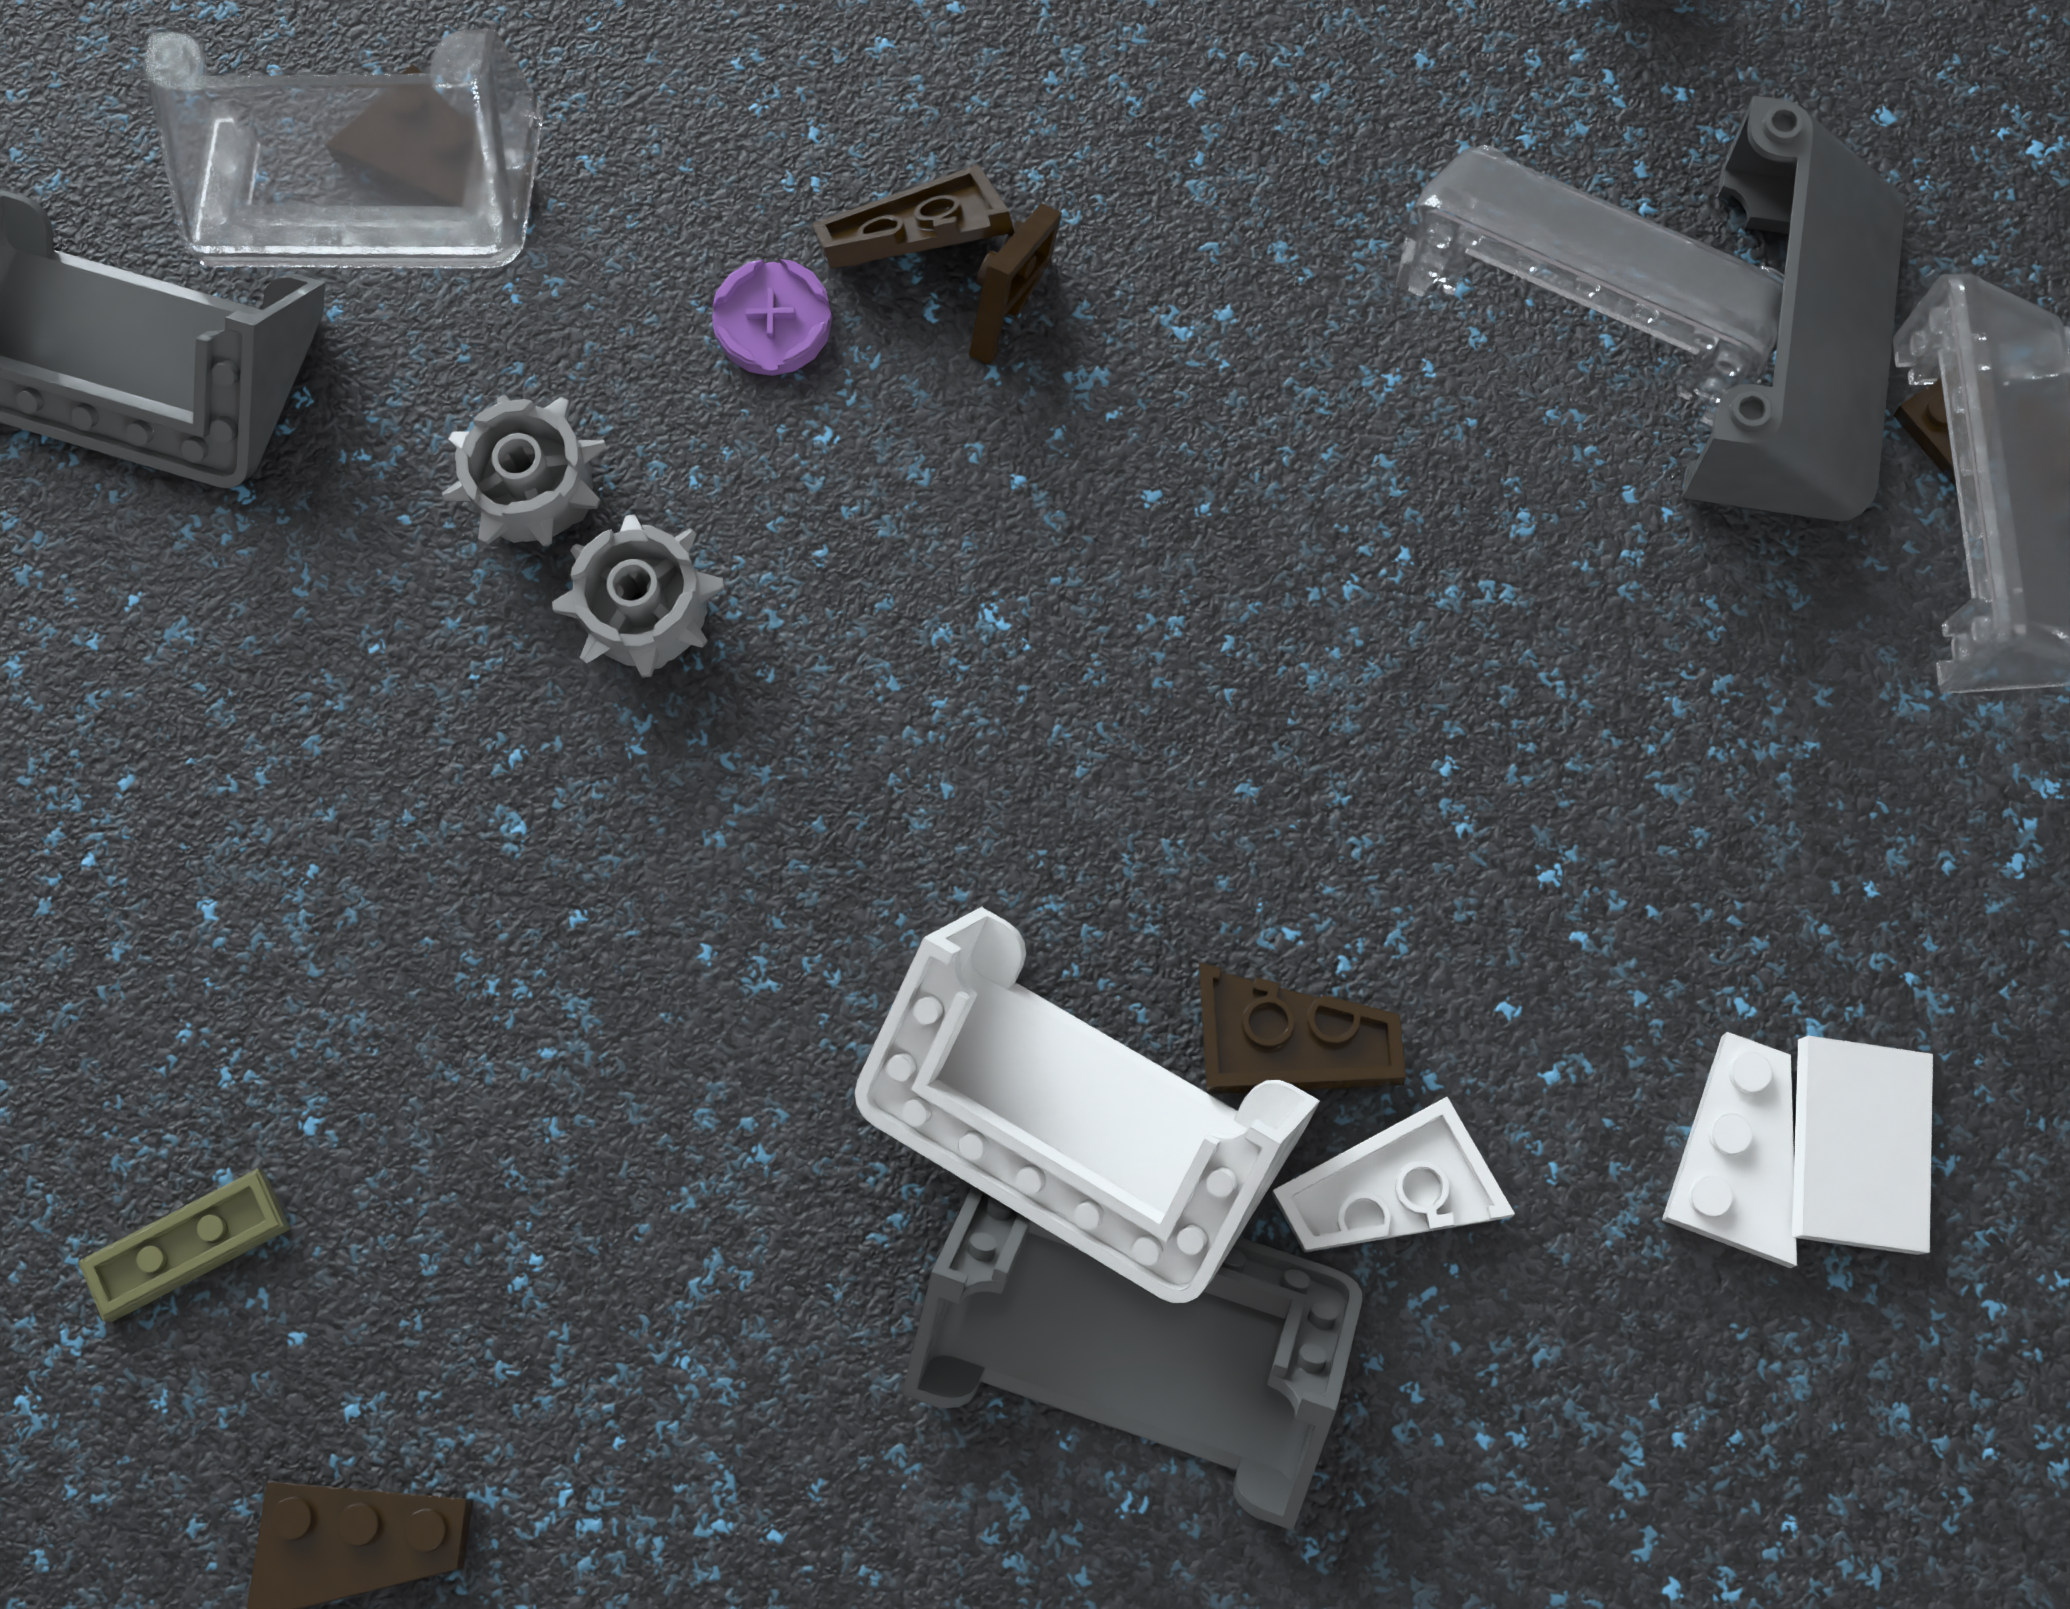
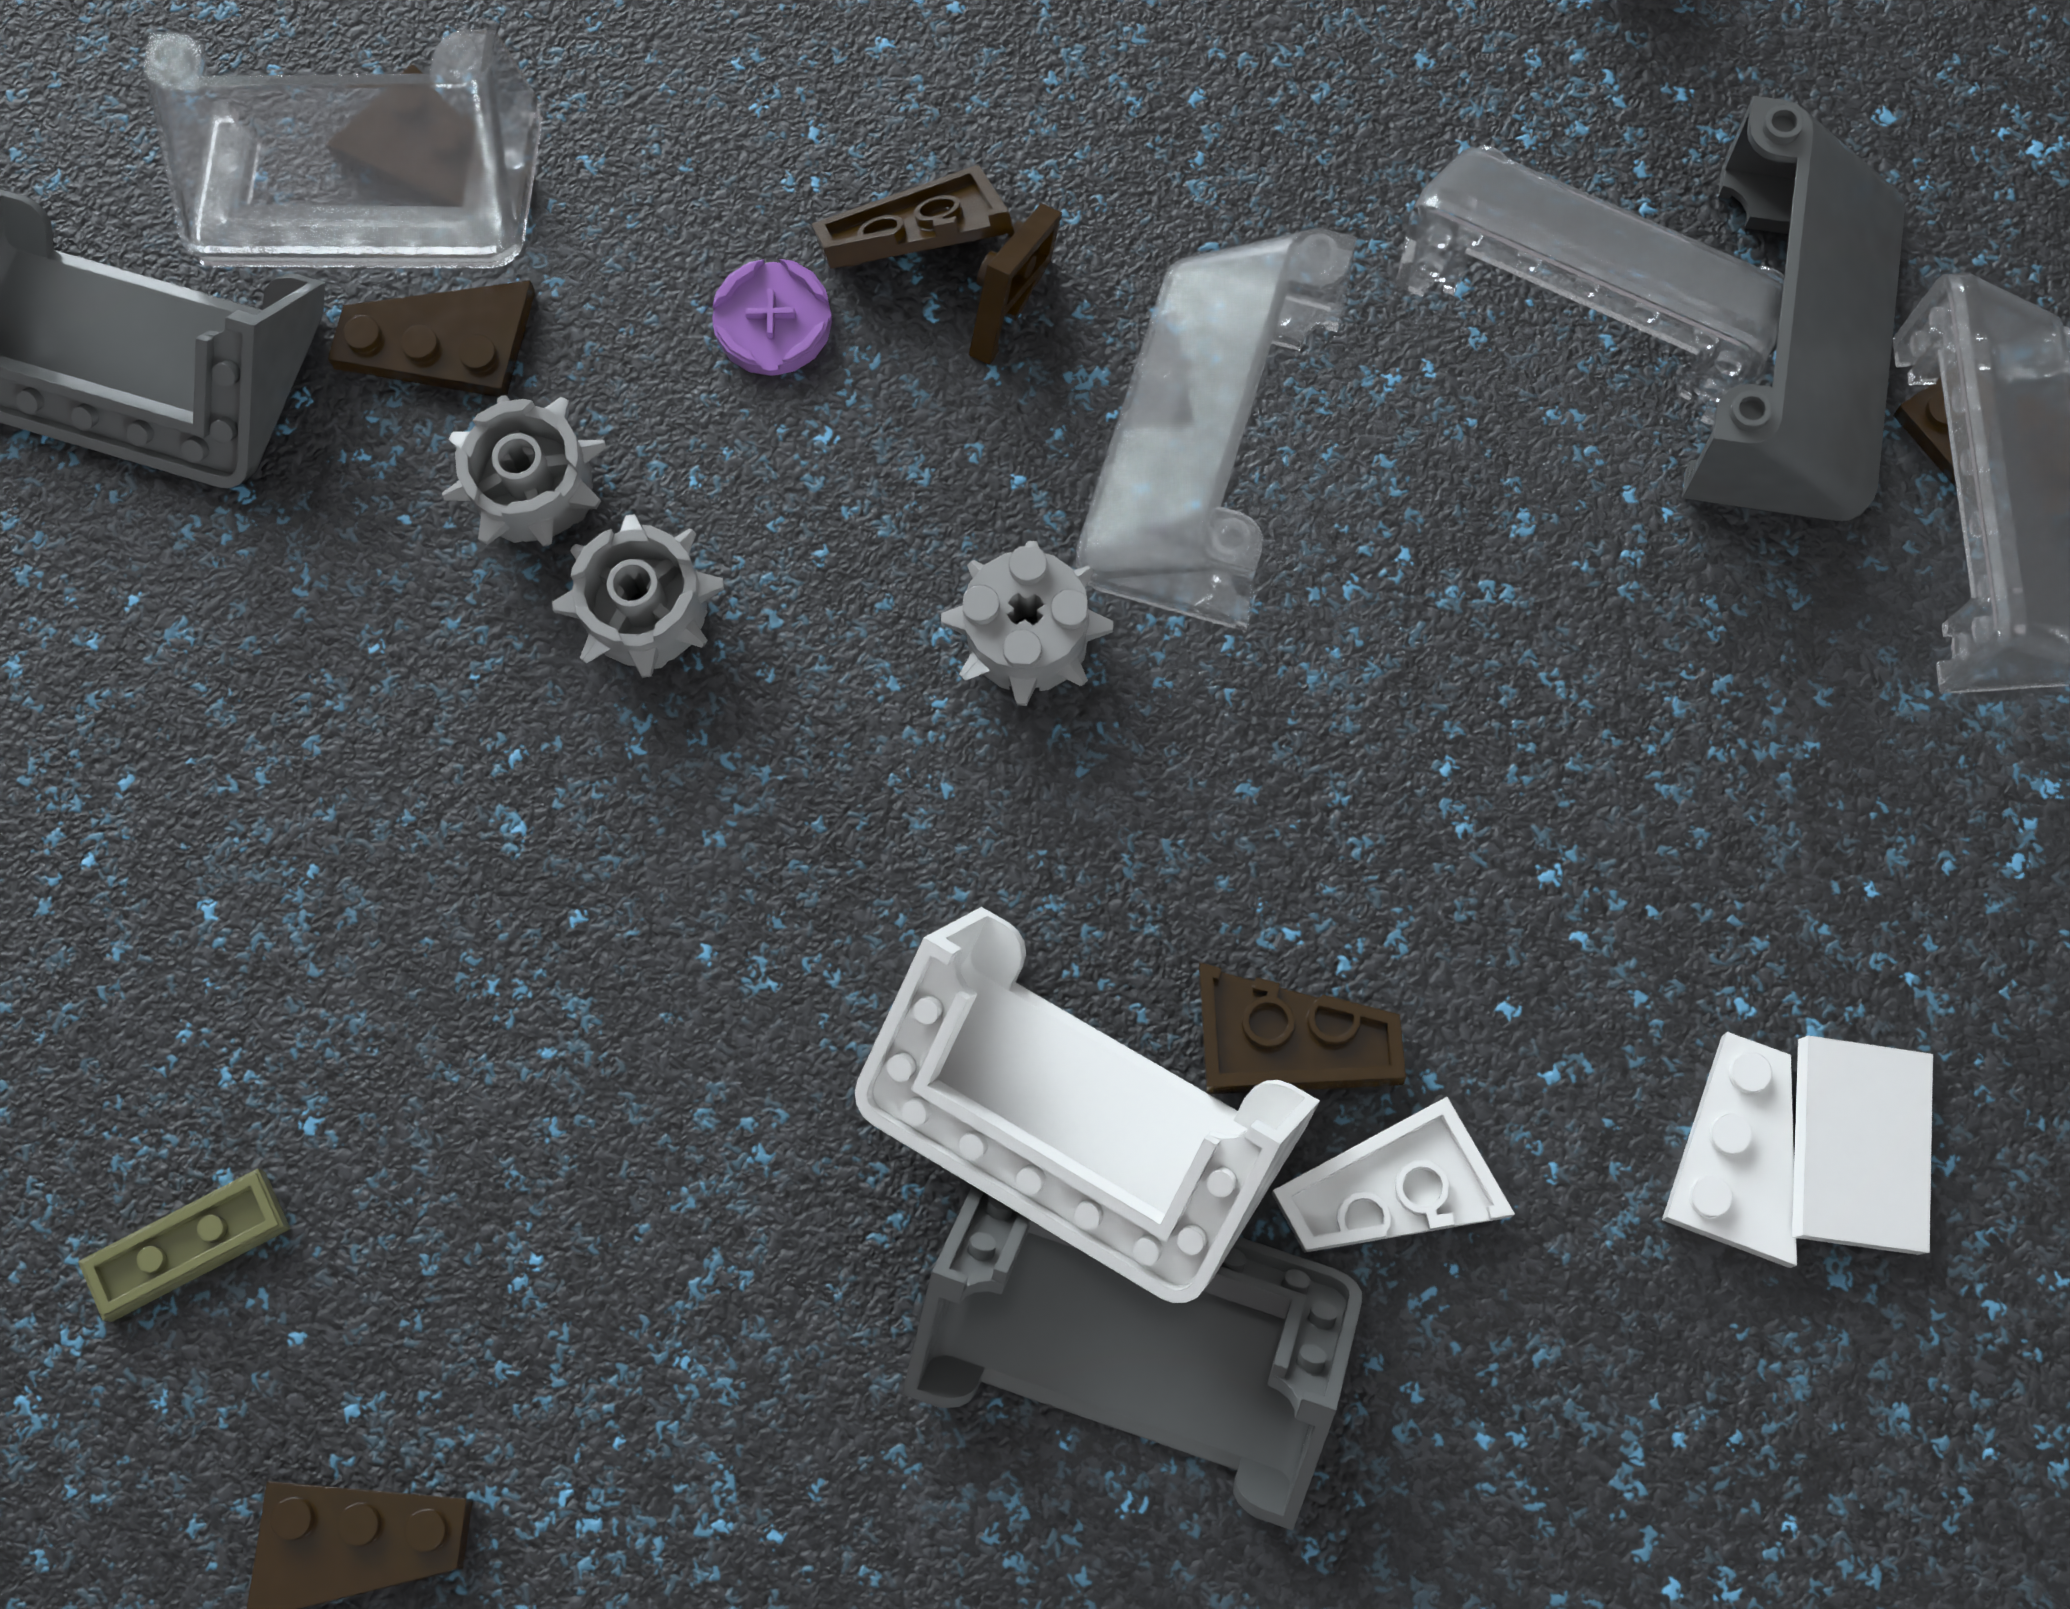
none -> dark brown wing [328,280,535,397]
none -> light grey brick [941,541,1113,706]
none -> clear windscreen [1076,228,1357,632]

